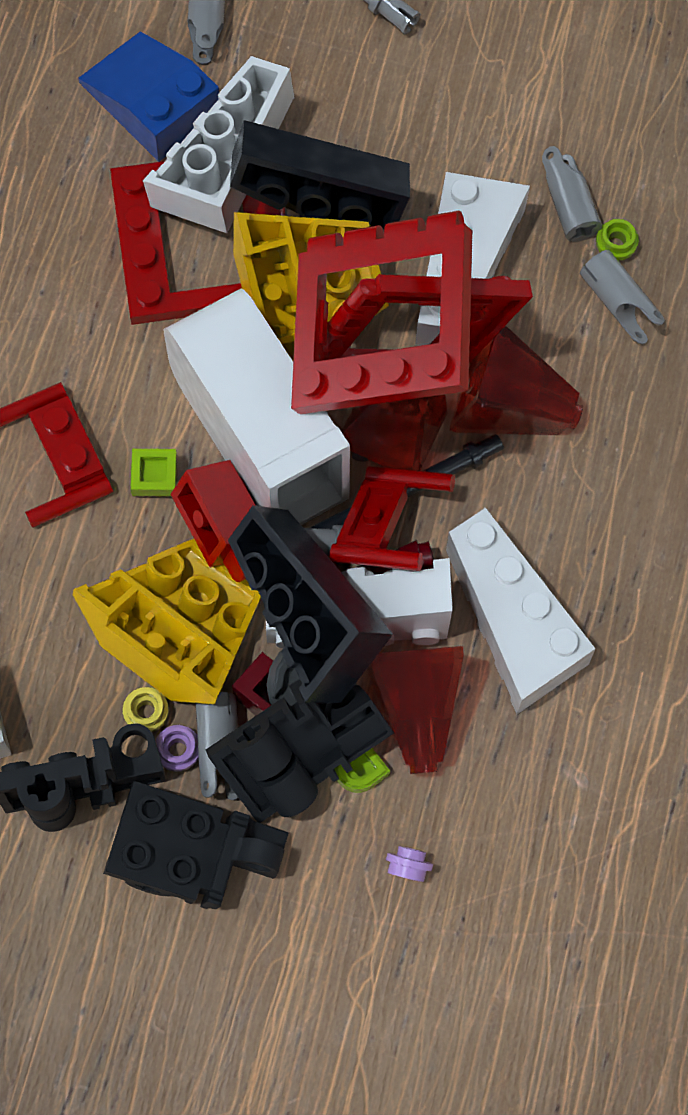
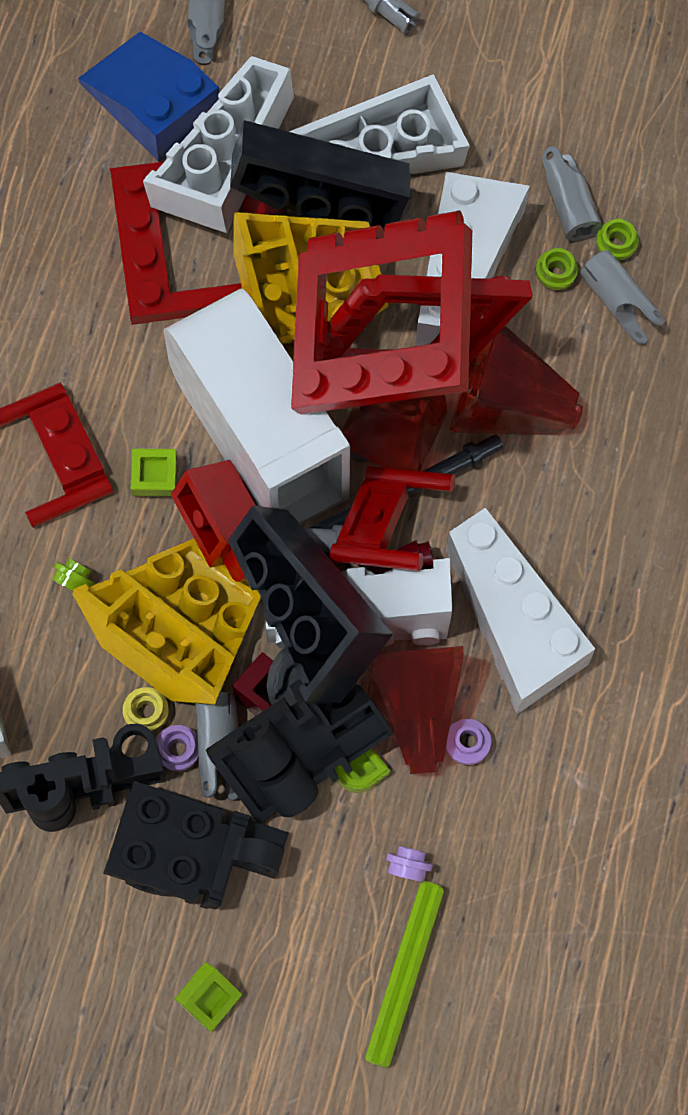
none -> lime plate [52,558,96,591]
none -> lime plate [174,961,242,1032]
none -> white wedge [289,74,470,175]
none -> lime axle [365,881,444,1068]
none -> lavender plate [445,719,491,765]
none -> lime plate [535,248,578,290]

